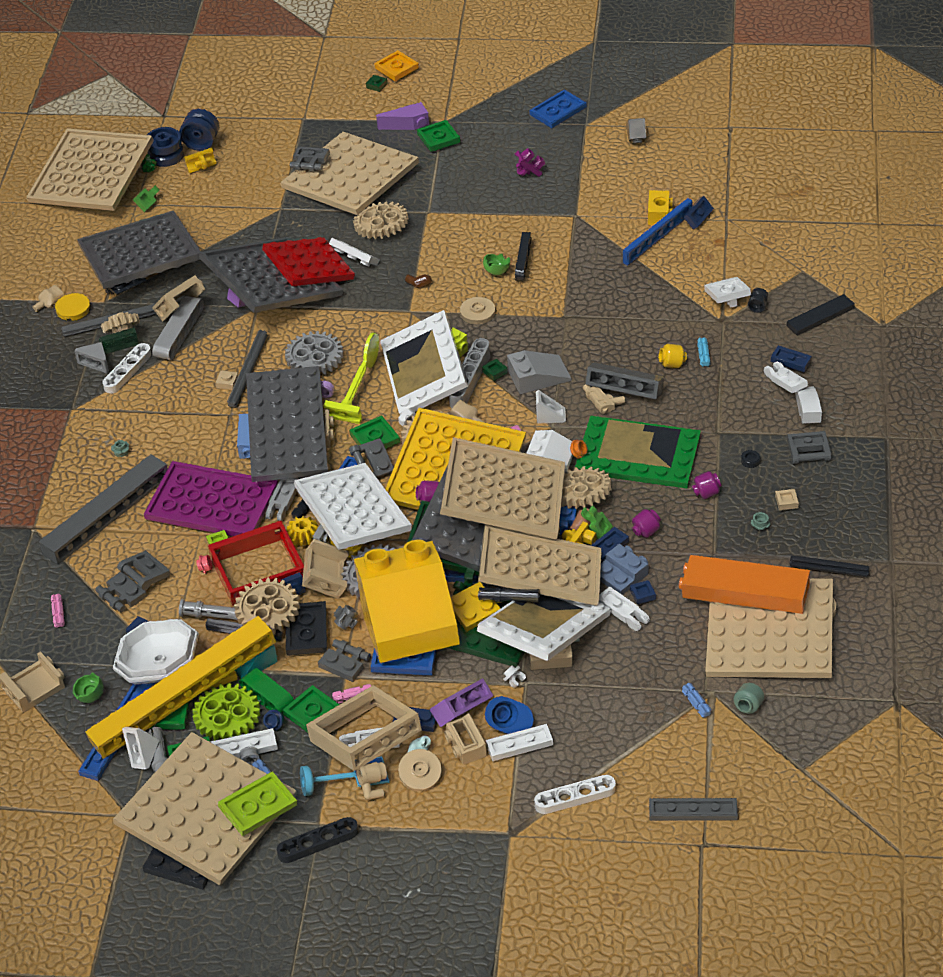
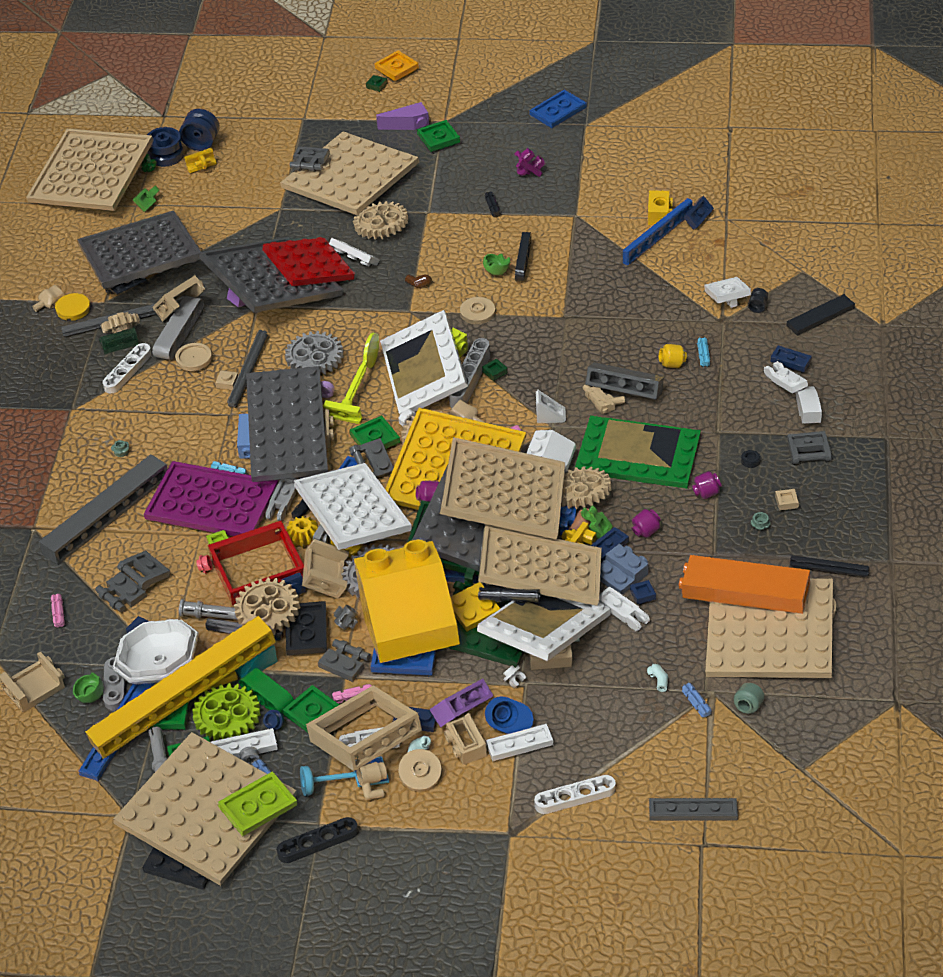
light grey slope [74,342,109,374] -> none
white slope [122,727,159,769] -> none
light grey slope [507,350,571,394] -> none
orange plate [570,440,587,459] -> none
slope [626,118,646,144] -> none
none -> light grey plate [103,657,125,710]
none -> tan piece [175,343,212,371]
none -> medium azure axle [211,461,247,475]
none -> black axle [485,191,501,217]
none -> light aqua arm [647,664,668,692]

